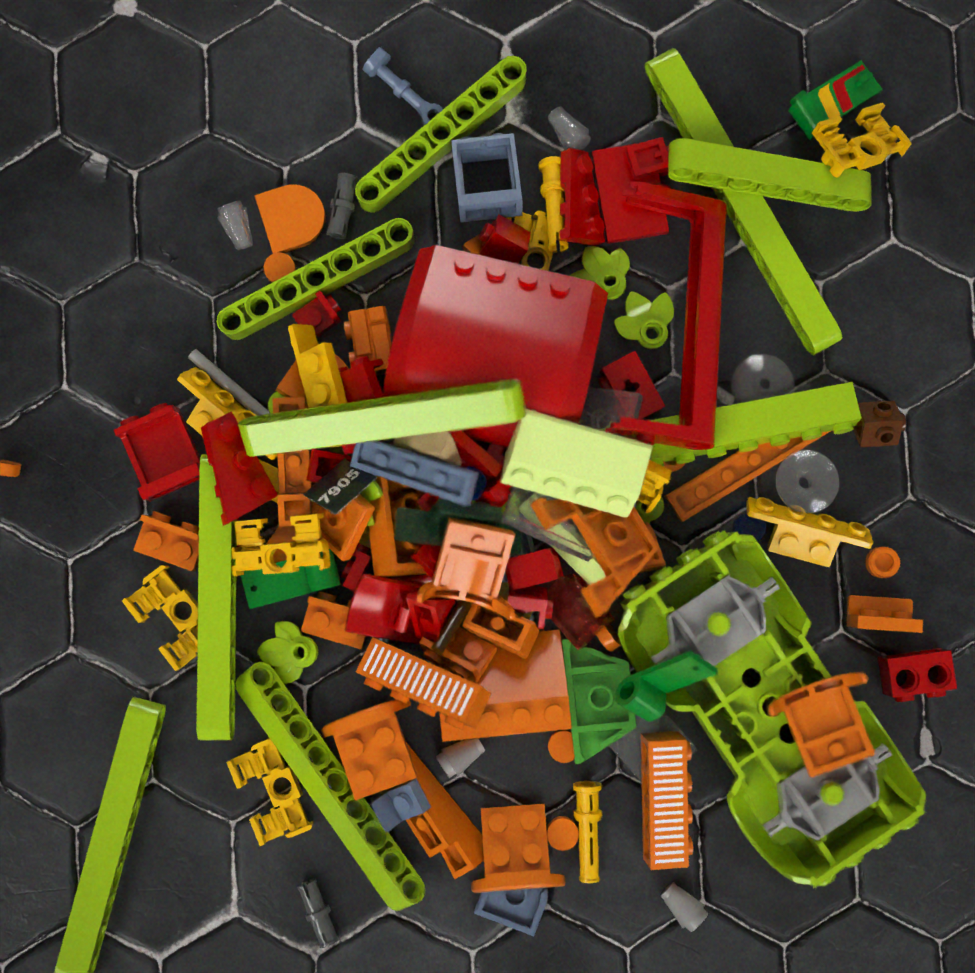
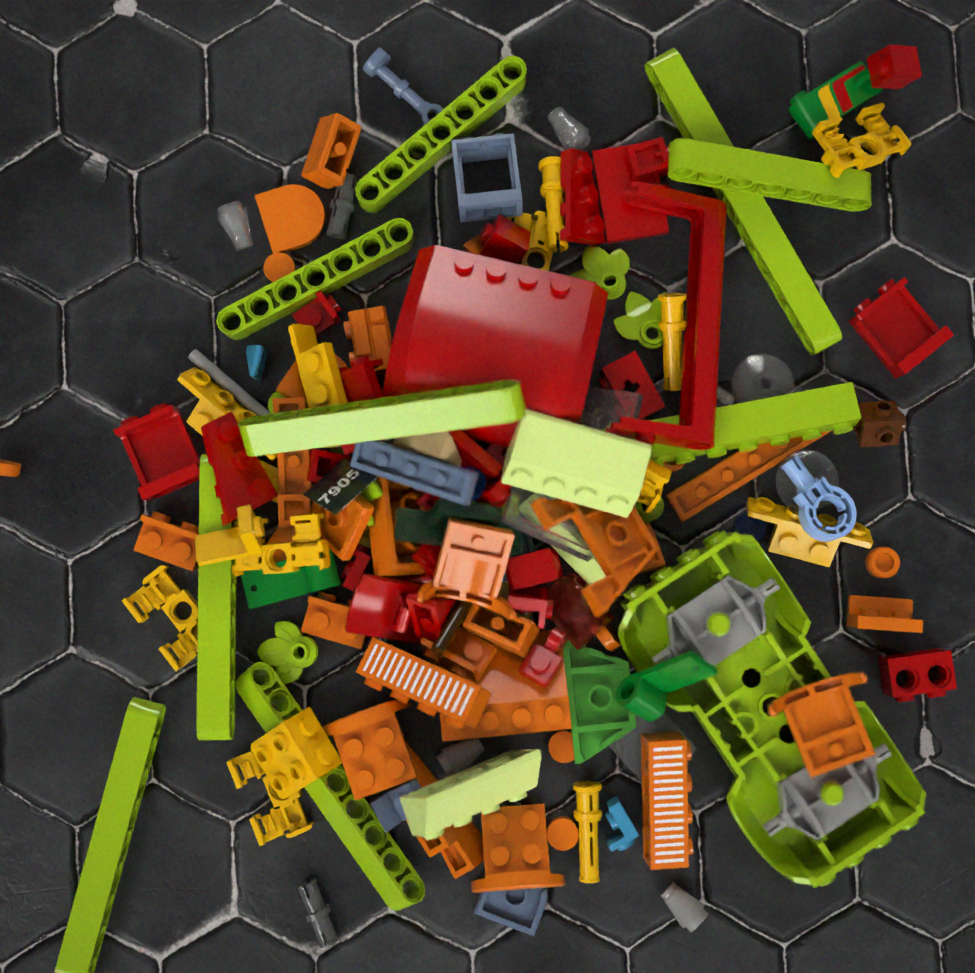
none -> yellow bracket [195,505,265,566]
none -> dark azure slope [246,345,268,381]
none -> yellow bracket [251,707,342,799]
none -> orange brick [301,113,362,189]
none -> yellowish green slope [399,749,542,840]
none -> red plate [518,627,567,689]
none -> dark azure bracket [605,795,639,852]
none -> yellow pin [658,293,687,391]
none -> light blue pin [781,455,857,542]
none -> red panel [848,277,954,379]
none -> red brick [867,45,922,89]

